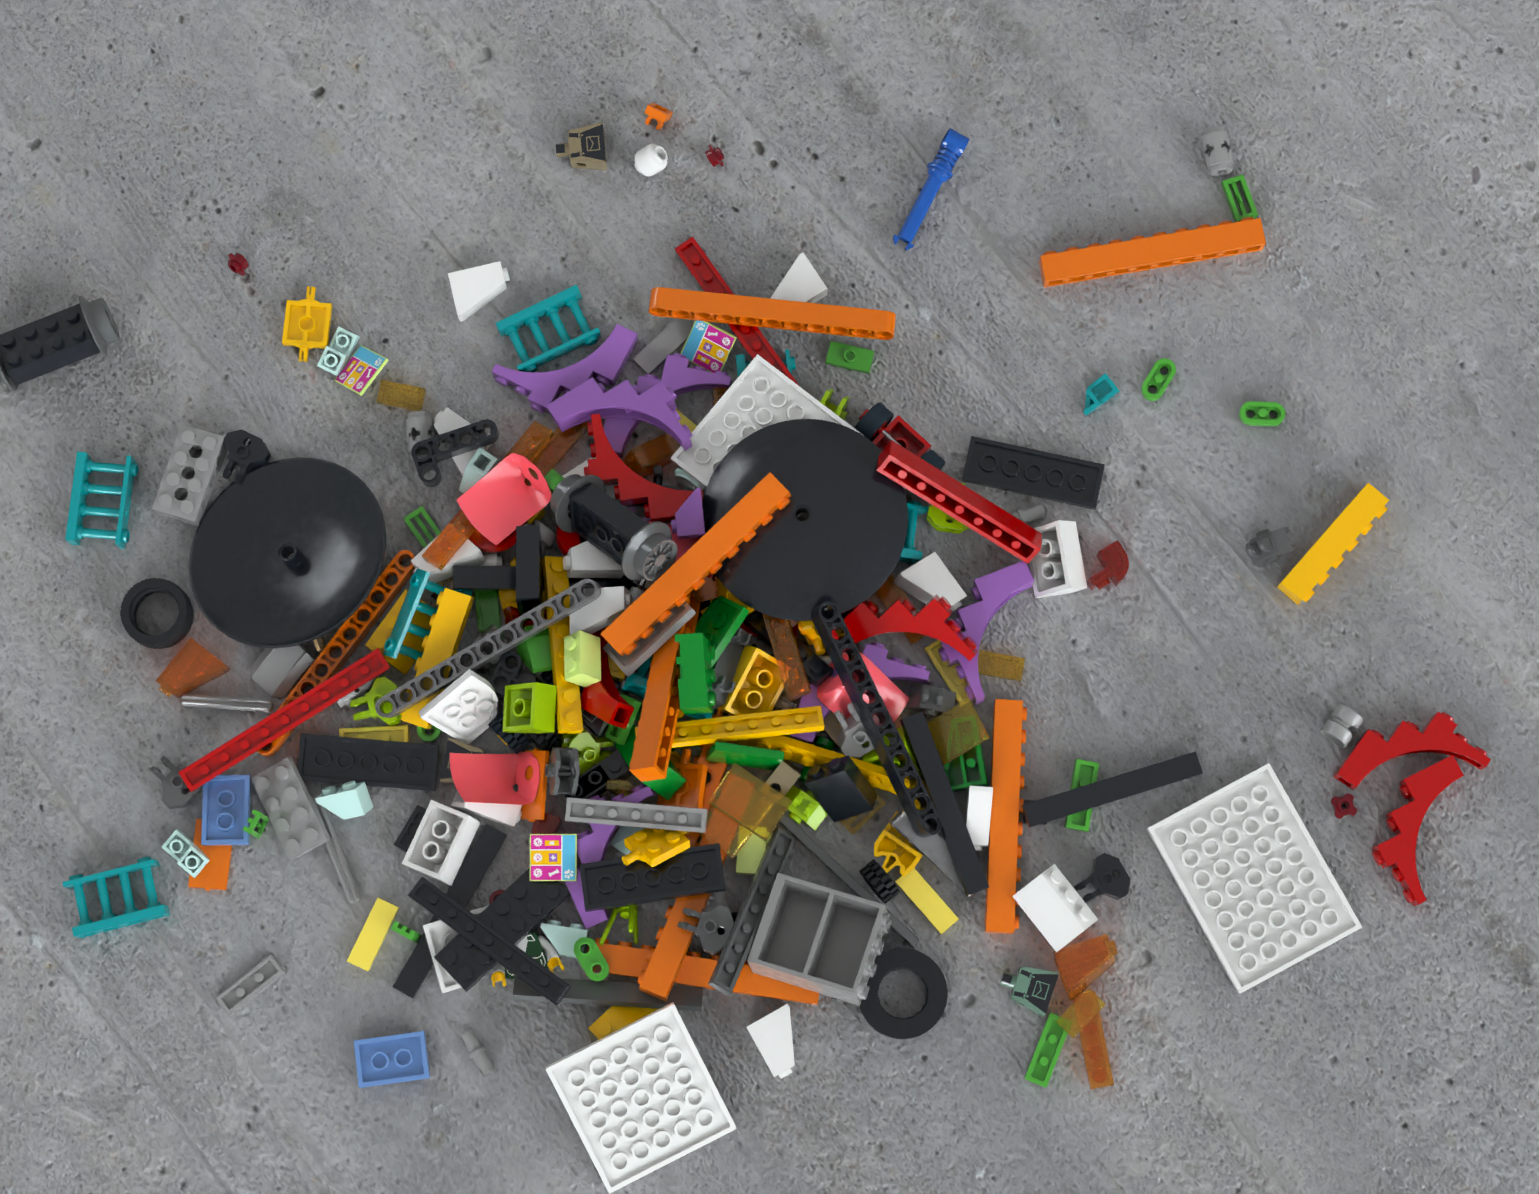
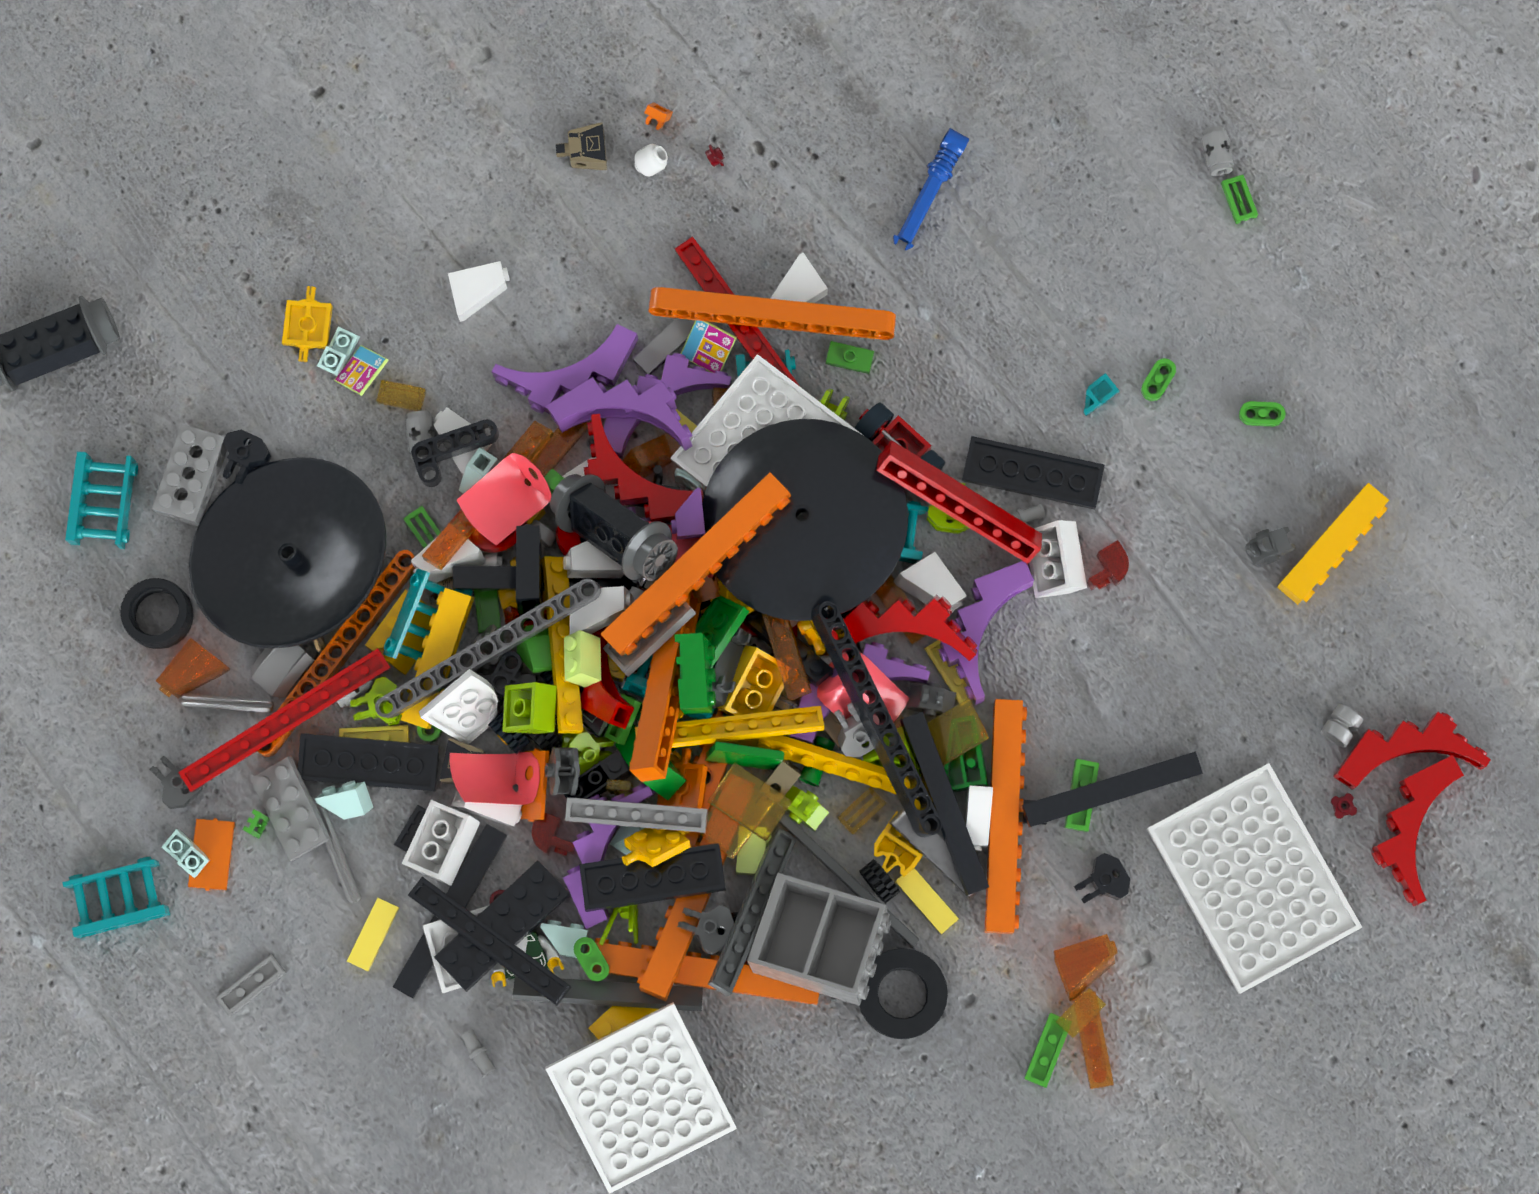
medium blue plate [201,775,251,846] -> none
dark red plate [228,253,249,276] -> none
medium blue plate [354,1031,430,1088] -> none
bright green tile [391,921,421,943] -> none
teal fence [495,284,601,372] -> none
piece [530,834,577,881] -> none
white slope [746,1004,795,1079] -> none
black brick [805,755,877,823] -> none
clear yellow tile [978,650,1025,682] -> none
torso [1000,966,1059,1017] -> none
white slope [1013,864,1098,952] -> none
orange brick [1039,217,1266,288] -> none

